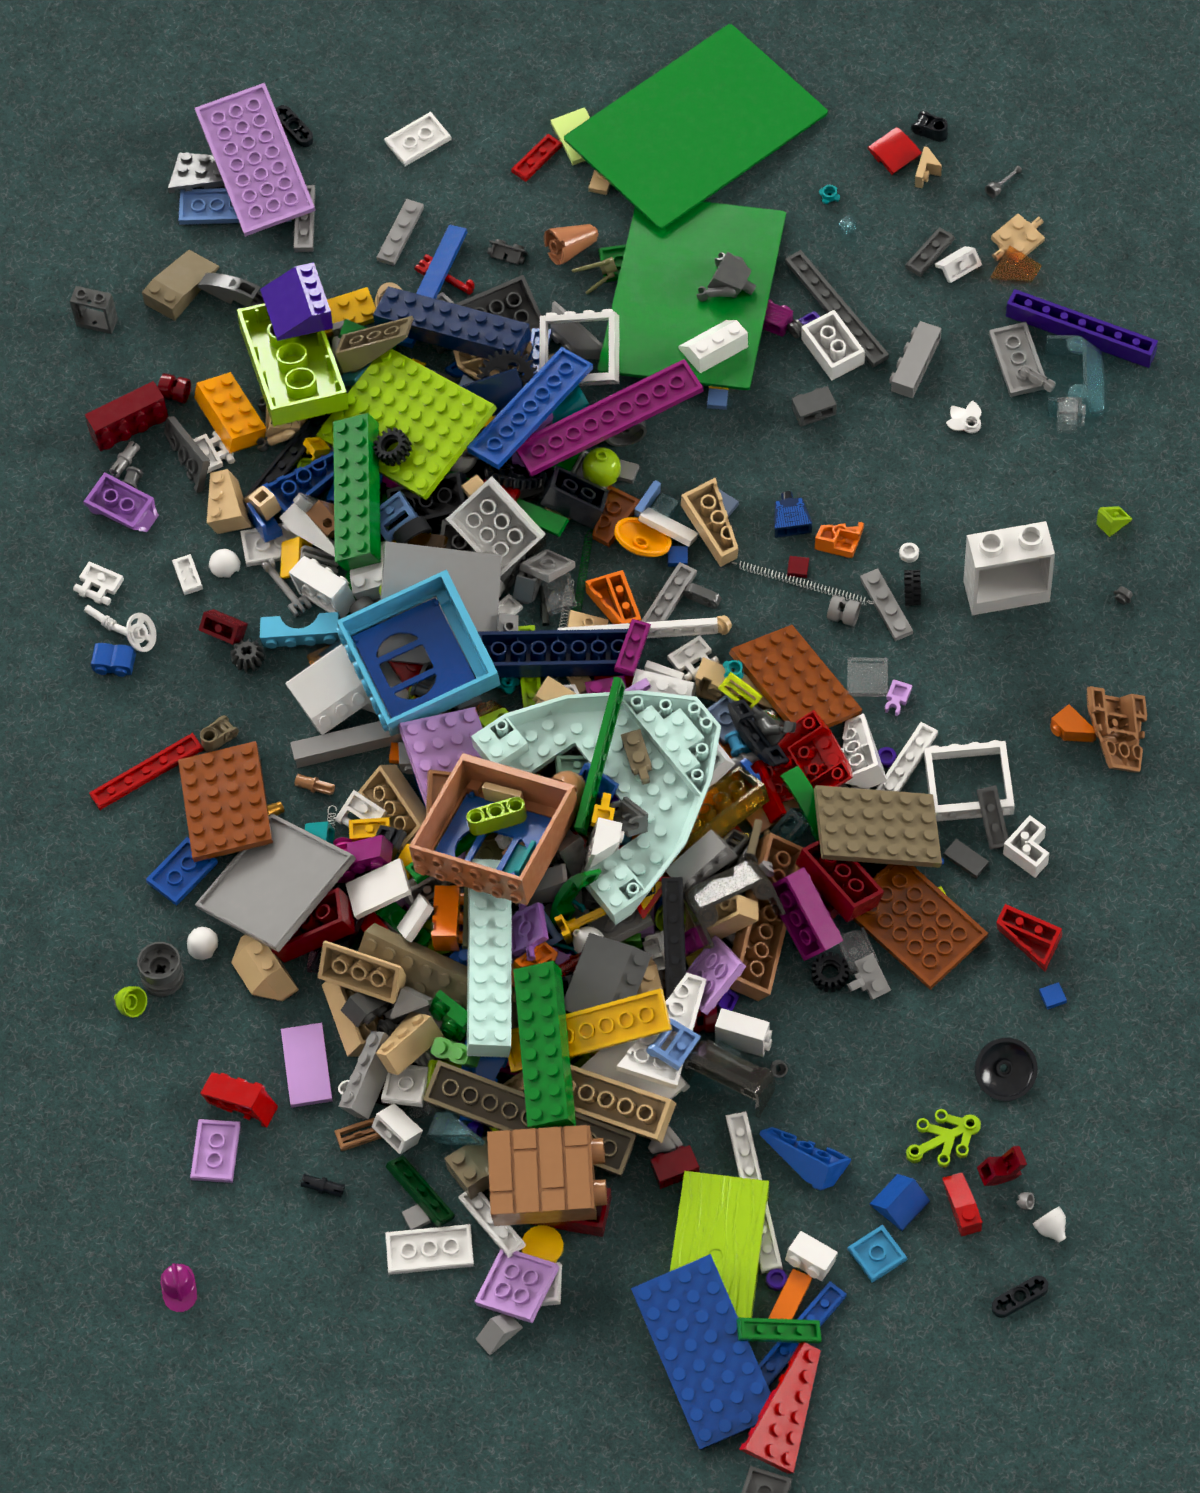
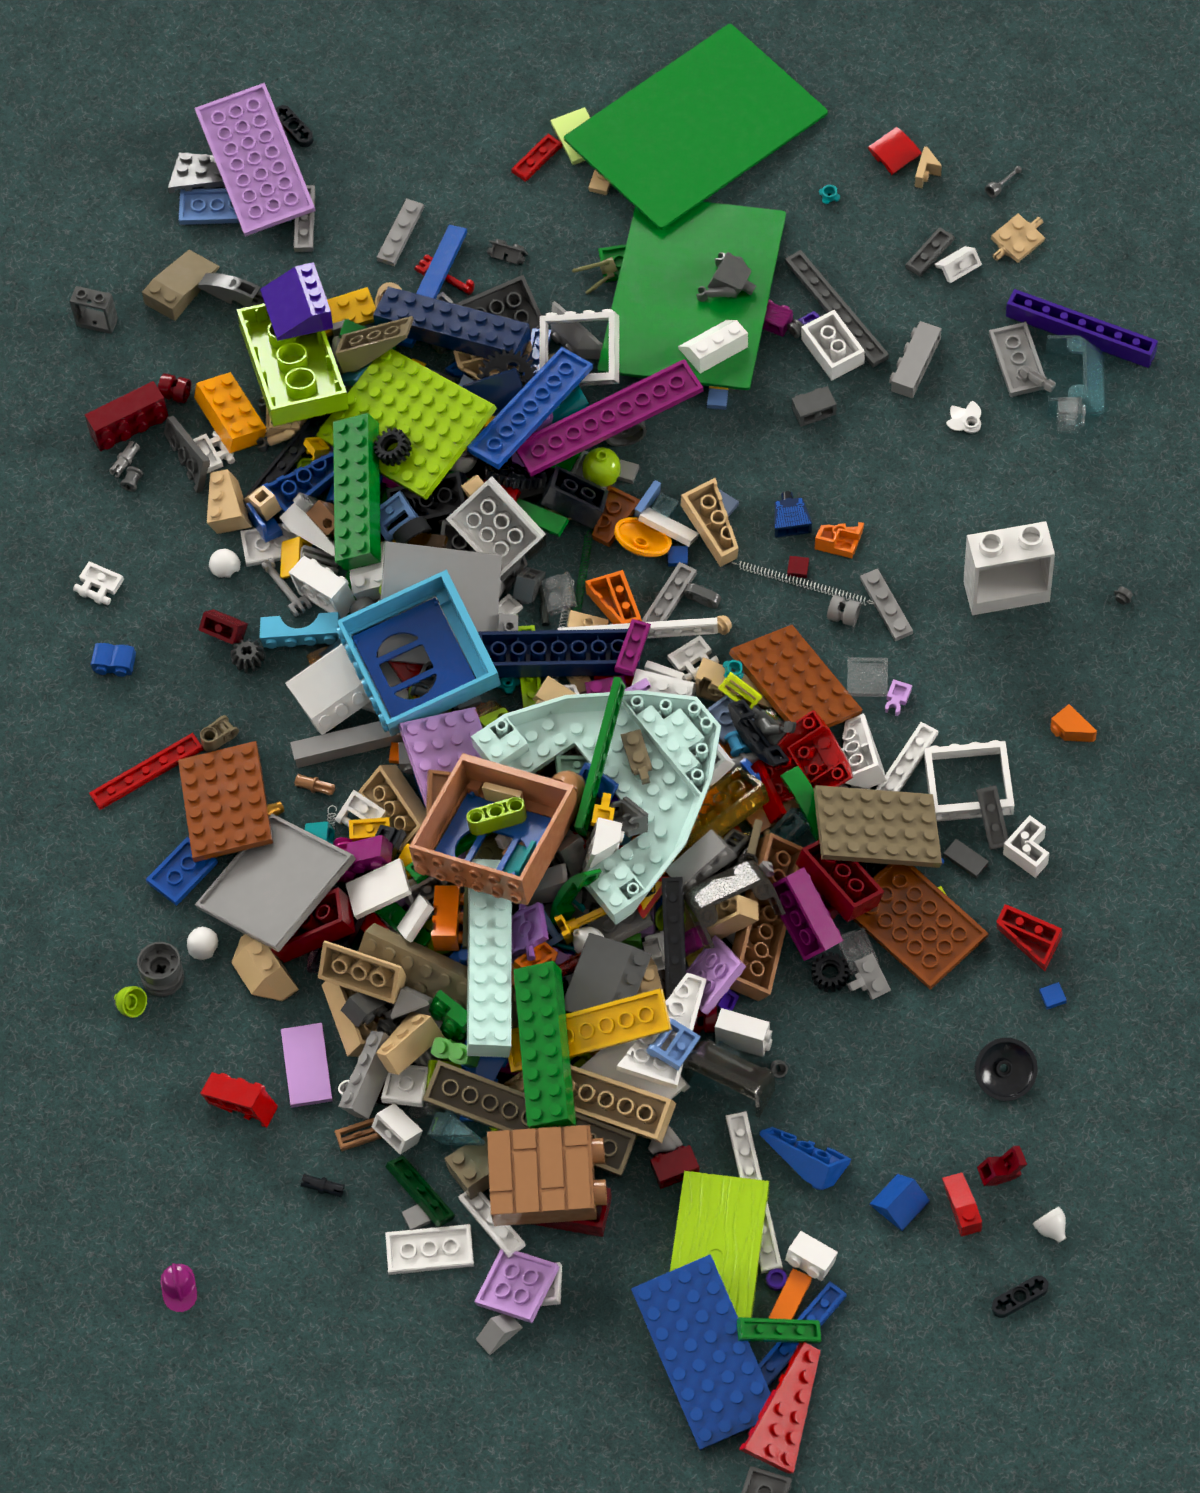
medium lavender slope [83,472,159,532] -> none
white dish [84,605,156,652] -> none
white plate [172,554,203,595] -> none
lavender tile [190,1119,241,1183] -> none
white tile [384,112,452,166] -> none
dark purple hinge [466,1121,484,1139] -> none
light grey tile [520,549,576,583] -> none
yellow tile [521,1225,563,1263] -> none
nougat cone [544,224,598,265] -> none
clear light blue bush [838,216,857,234] -> none
dark azure tile [847,1224,907,1283] -> none
dark purple tile [878,747,897,768] -> none
white tile [899,543,919,563] -> none
black tyre [904,570,921,606] -> none
lime plant [906,1109,981,1168] -> none
black piece [911,111,948,142] -> none
clear orange wing [990,246,1042,282] -> none
light grey hinge [1017,1192,1035,1210] -> none
medium nougat wedge [1086,686,1147,773] -> none
lime slope [1096,506,1132,537] -> none

